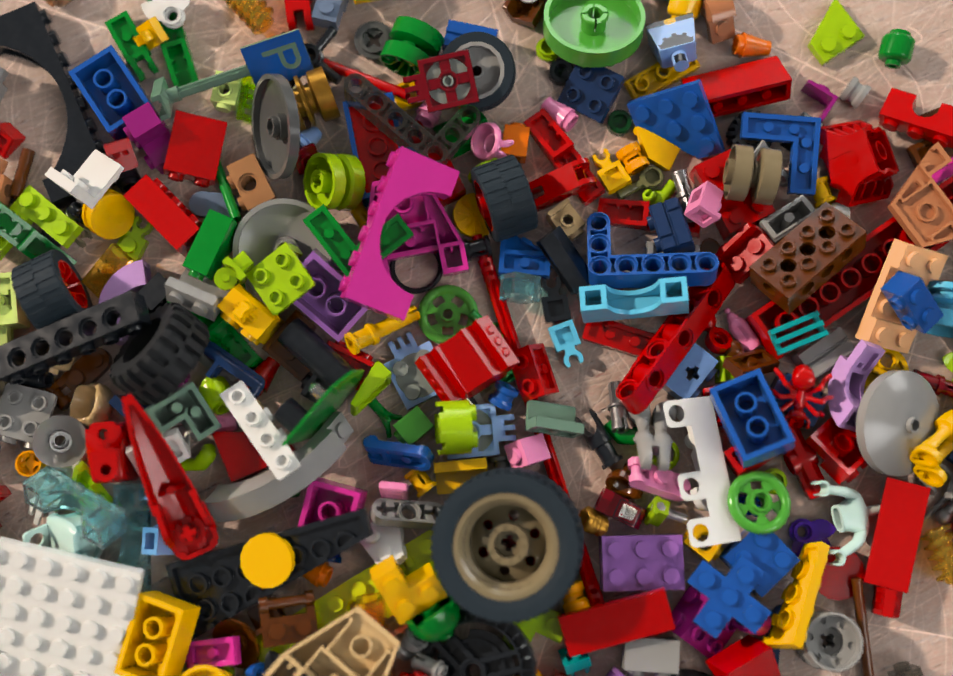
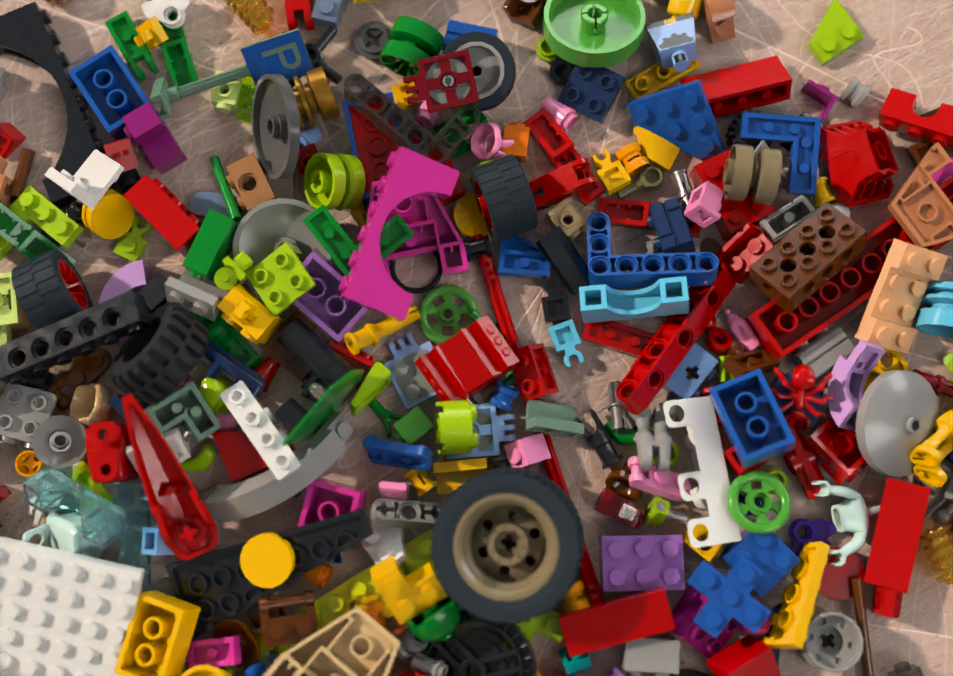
clear yellow plate [81,243,134,298] -> none
red panel [163,110,228,188] -> none
red bar [324,59,411,100] -> none
clear light blue brick [499,271,541,305] -> none
pearl gold arm [579,506,609,536] -> none
dark green tile [606,109,632,136] -> none
lime arm [642,179,676,205] -> none
orange cone [732,32,772,58] -> none
teal tile [767,310,829,356] -> none
green head [878,29,915,69] -> none
blue brick [880,271,944,334] -> none

